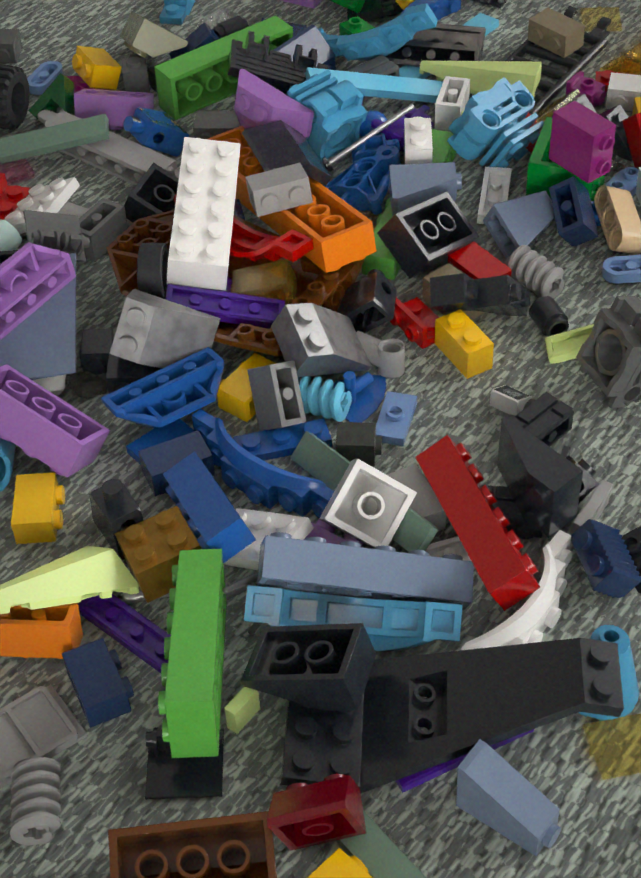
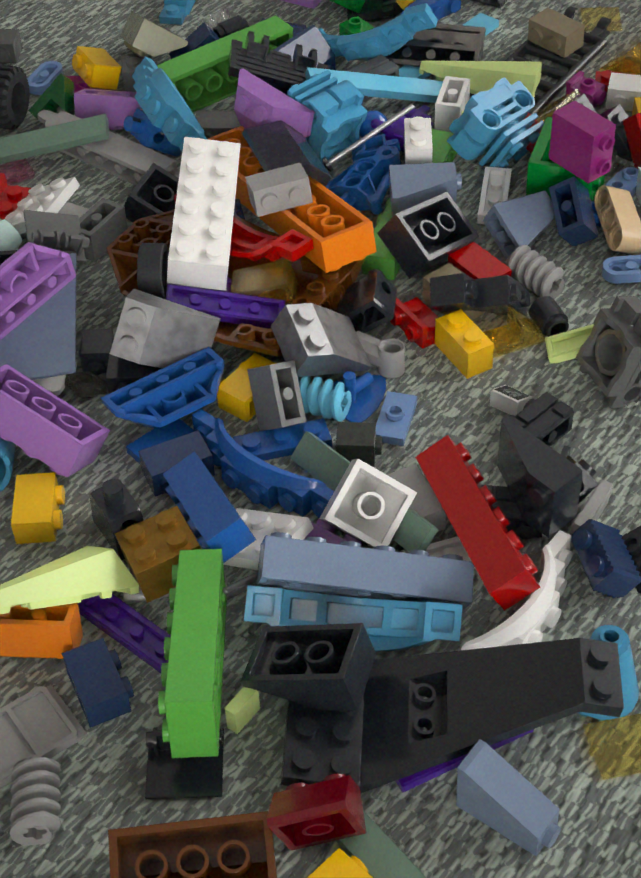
none -> dark azure piece [132,56,207,151]
none -> clear yellow slope [484,308,545,358]

